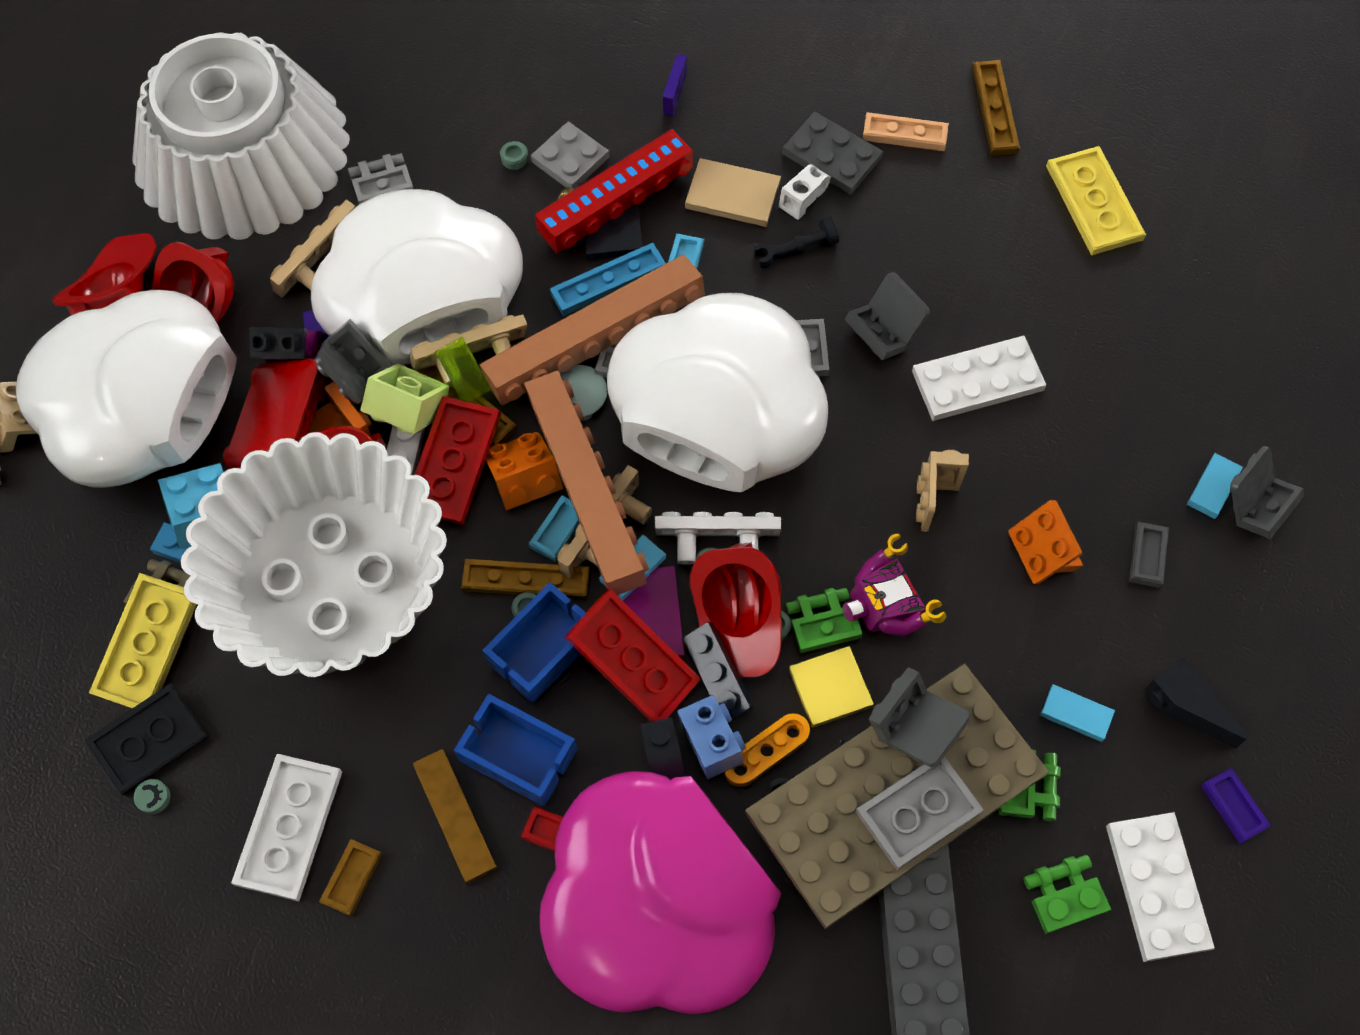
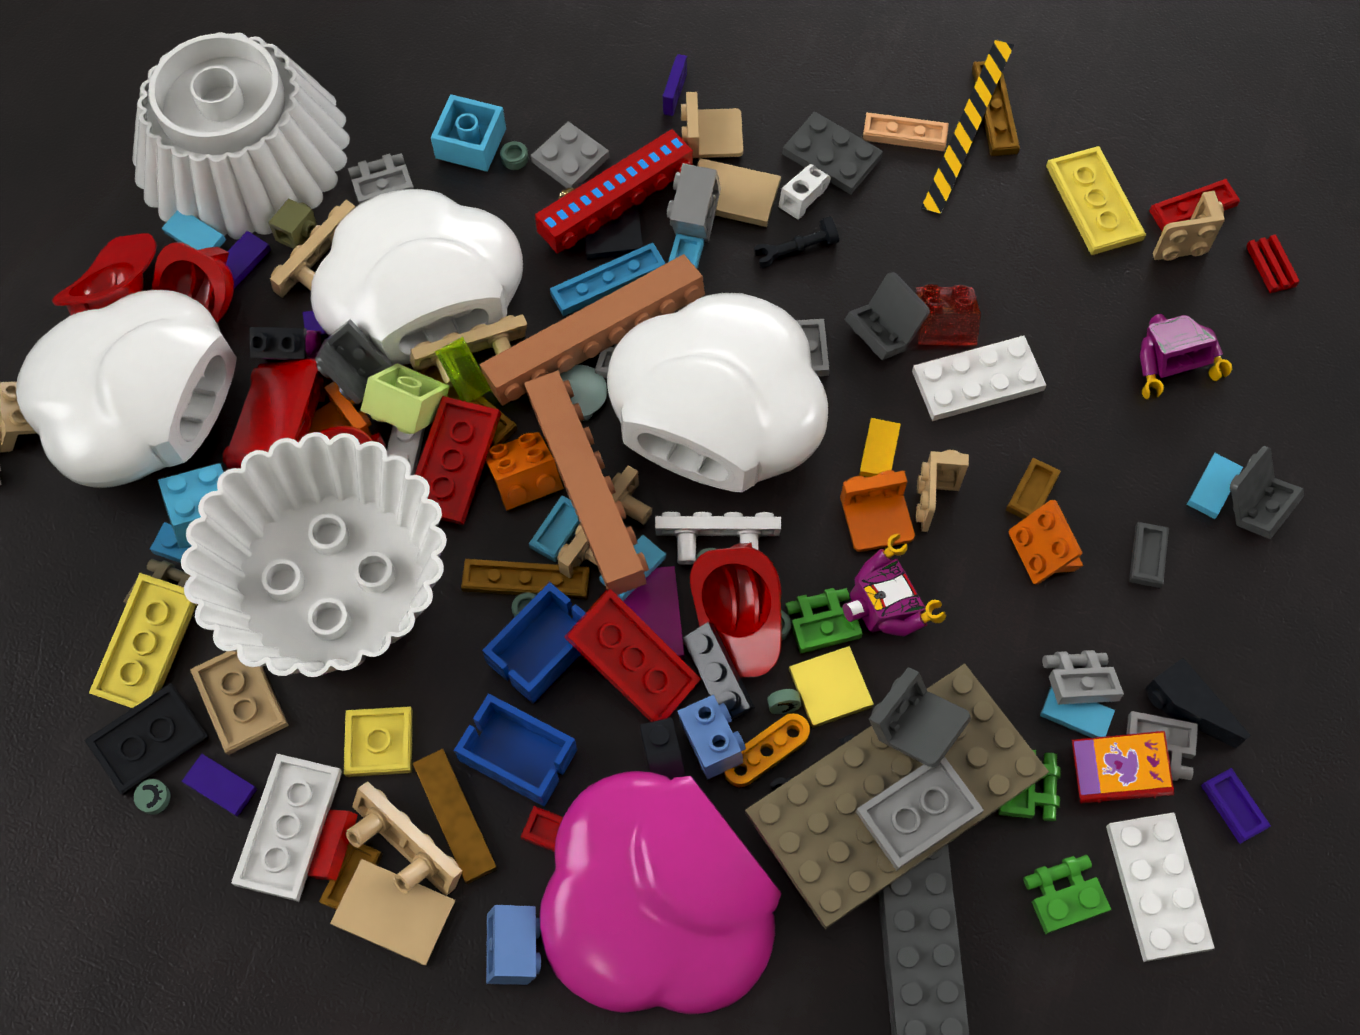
none -> medium azure tile [162,210,226,250]
none -> dark purple tile [182,754,257,817]
none -> tan tile [190,651,289,755]
none -> dark purple tile [226,231,271,289]
none -> olive brick [268,198,317,249]
none -> red tile [307,810,358,881]
none -> tan tile [330,859,455,966]
none -> light yellow tile [344,707,413,777]
none -> tan plate [346,781,462,896]
none -> medium azure brick [431,94,506,172]
none -> medium blue brick [486,905,541,985]
none -> light grey brick [667,163,721,242]
none -> tan bracket [681,92,743,158]
none -> sand green tile [767,689,801,714]
none -> orange bracket [840,470,915,552]
none -> yellow tile [859,418,901,477]
none -> clear red bracket [915,284,981,345]
none -> sticker [921,40,1014,213]
none -> pearl gold tile [1006,458,1061,519]
none -> light grey plate [1042,650,1124,705]
none -> piece [1072,731,1174,804]
none -> light grey plate [1127,711,1198,781]
none -> magenta torso [1140,314,1232,399]
none -> red tile [1149,179,1240,231]
none -> tan bracket [1153,191,1225,261]
none -> red tile [1246,234,1300,293]

